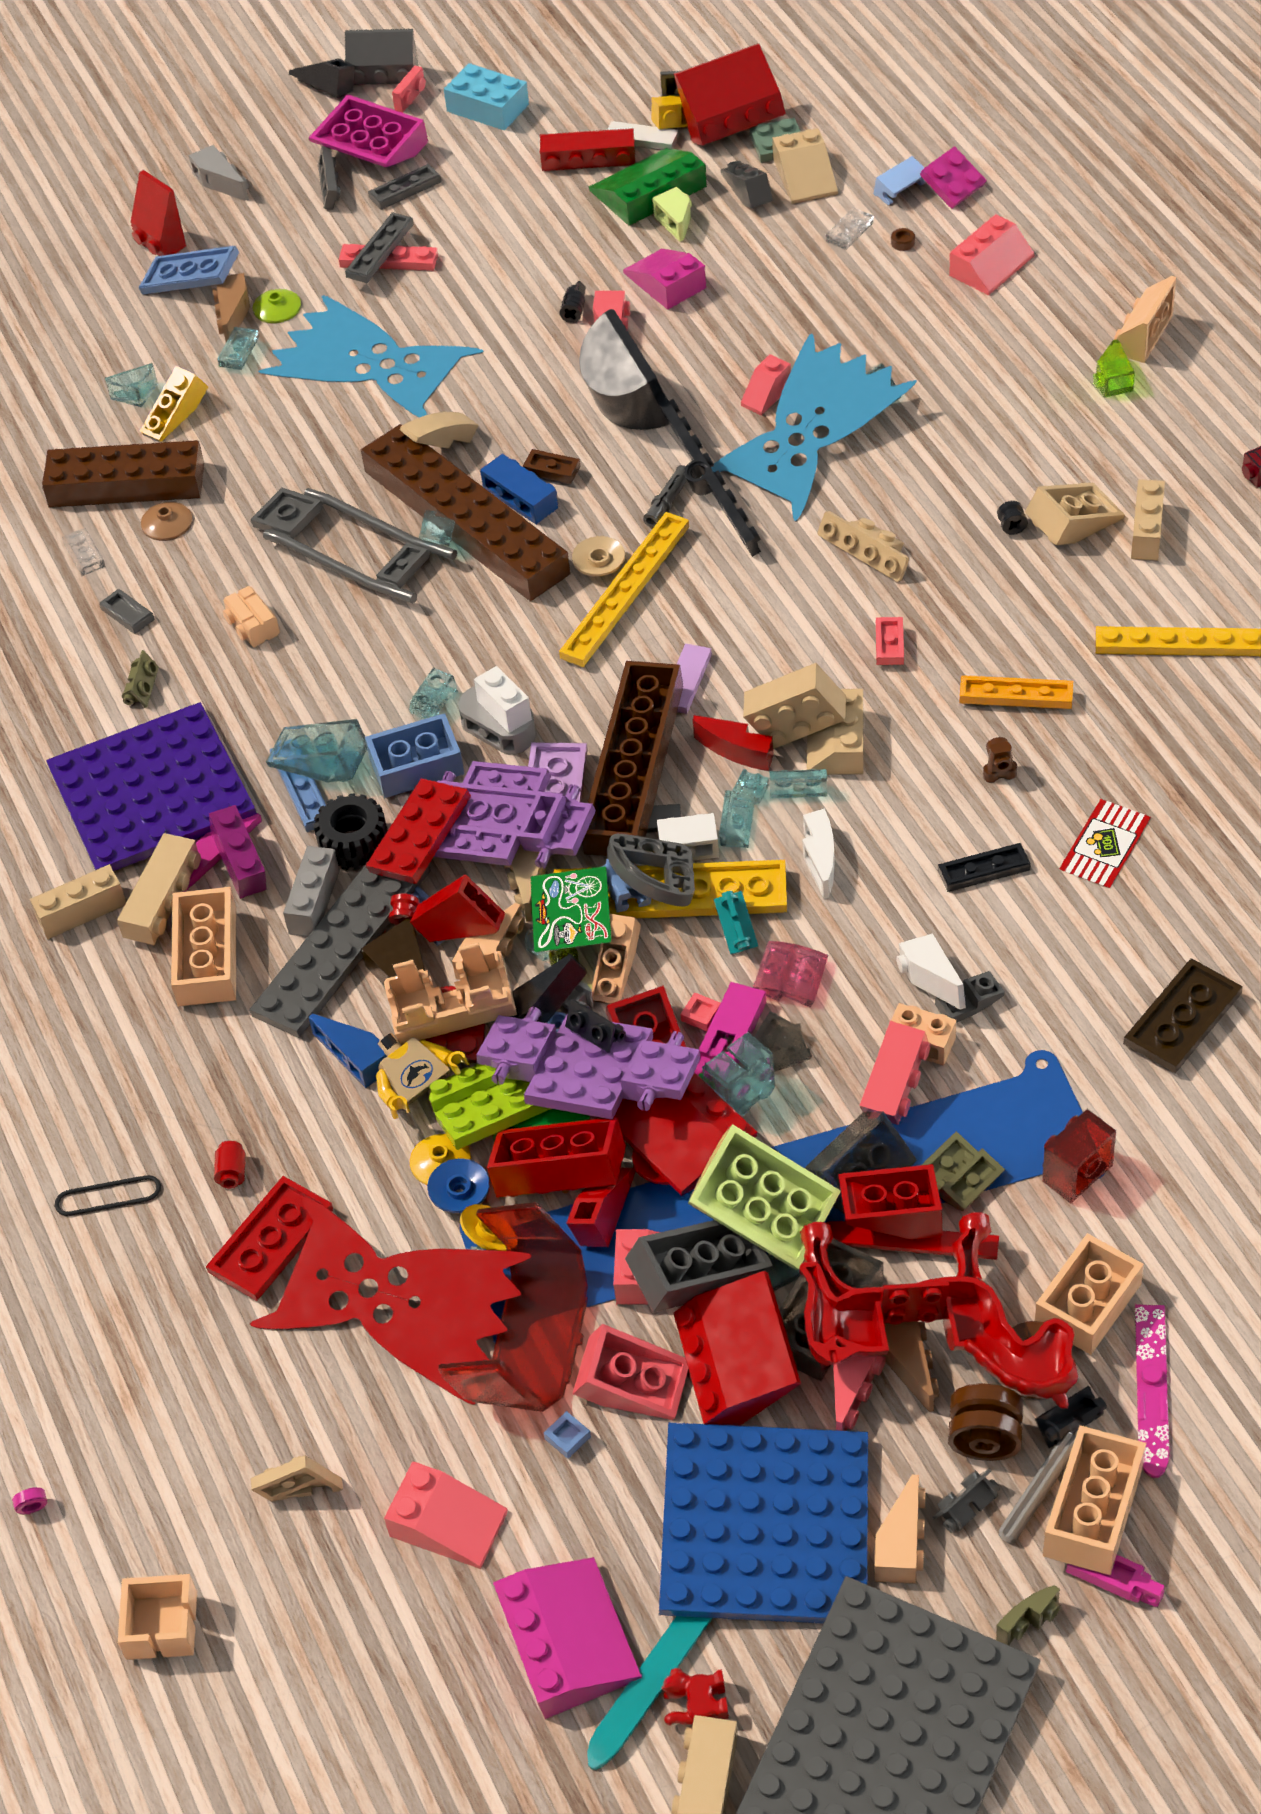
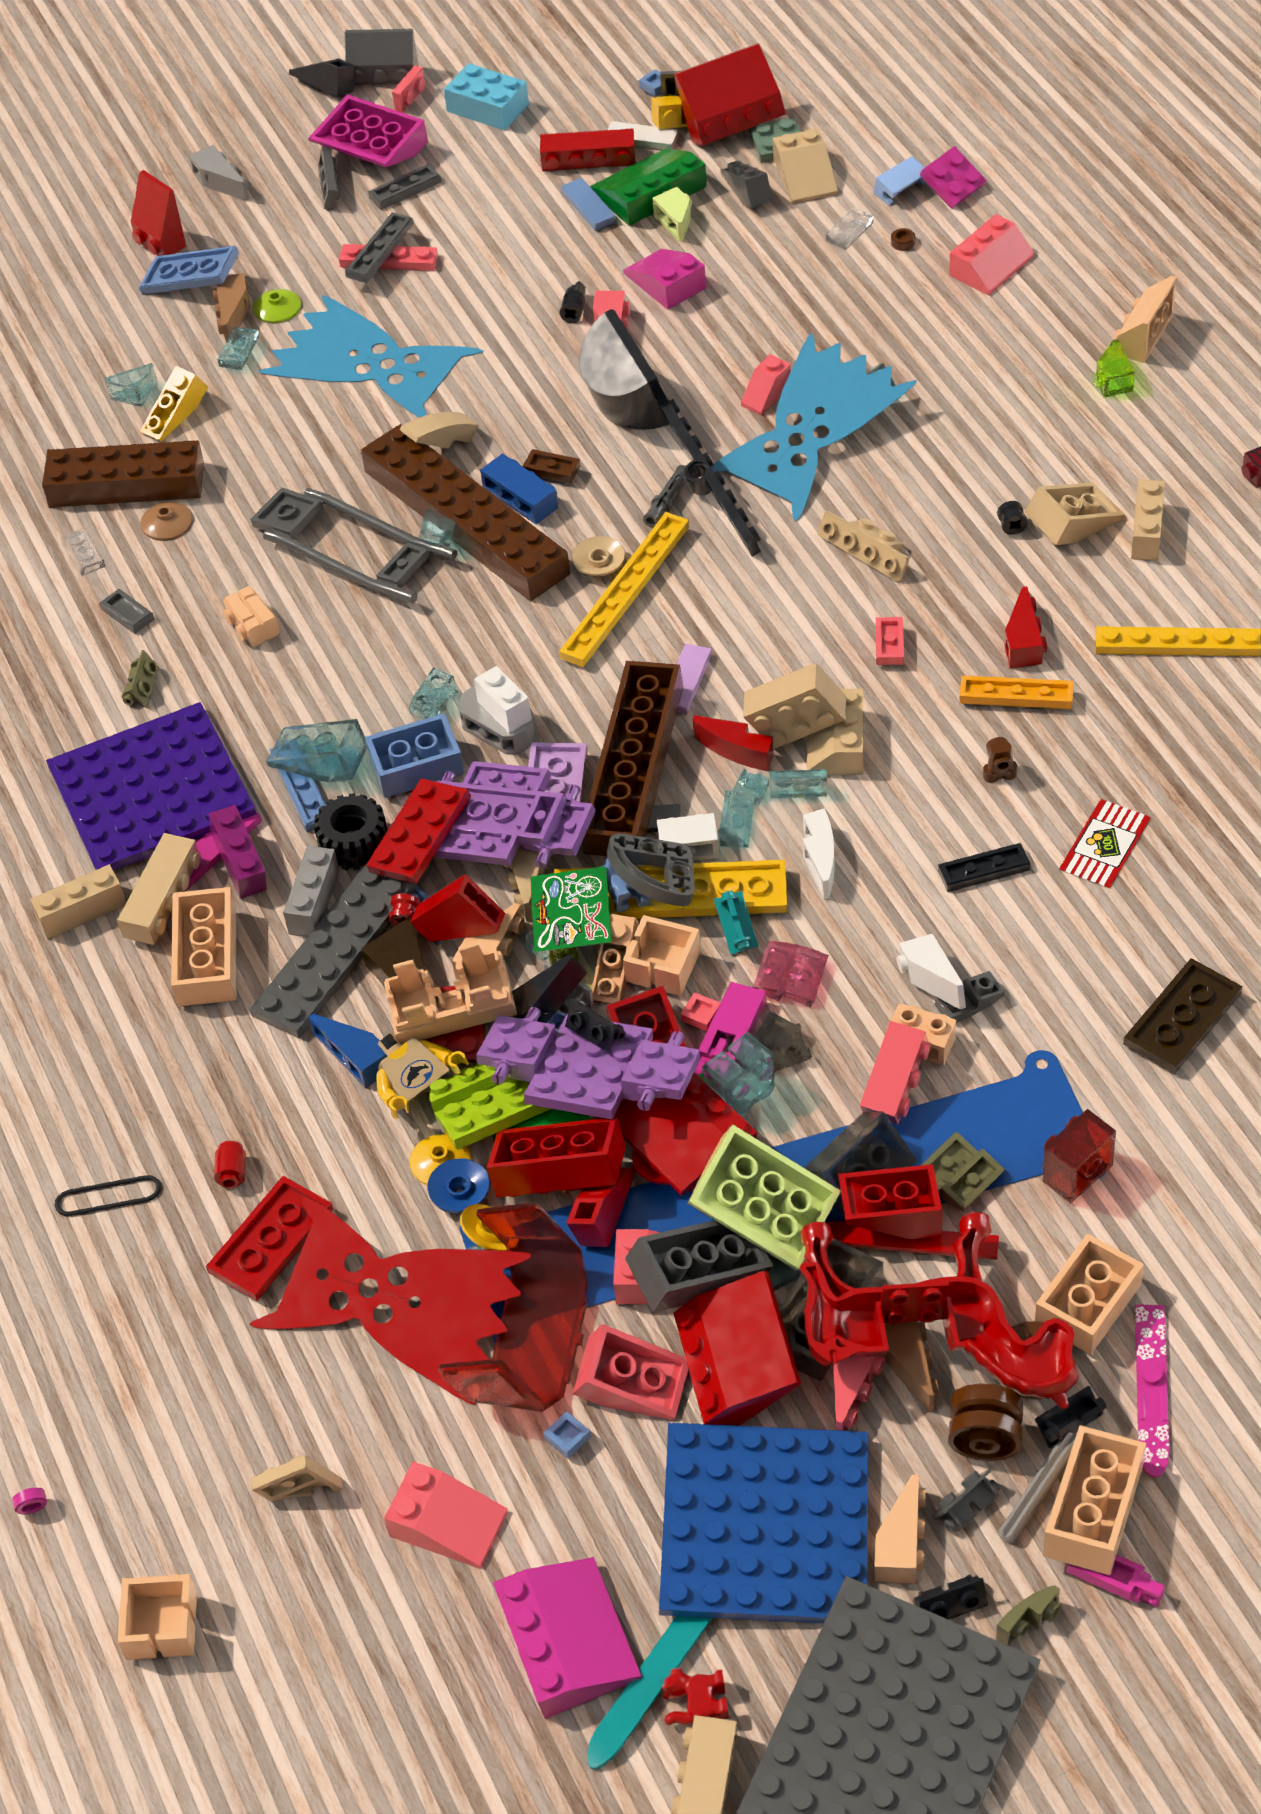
none -> medium blue tile [561,177,616,231]
none -> light nougat piece [623,915,701,996]
none -> medium blue plate [639,69,662,97]
none -> black hinge [913,1574,988,1620]
none -> red slope [1004,586,1047,669]

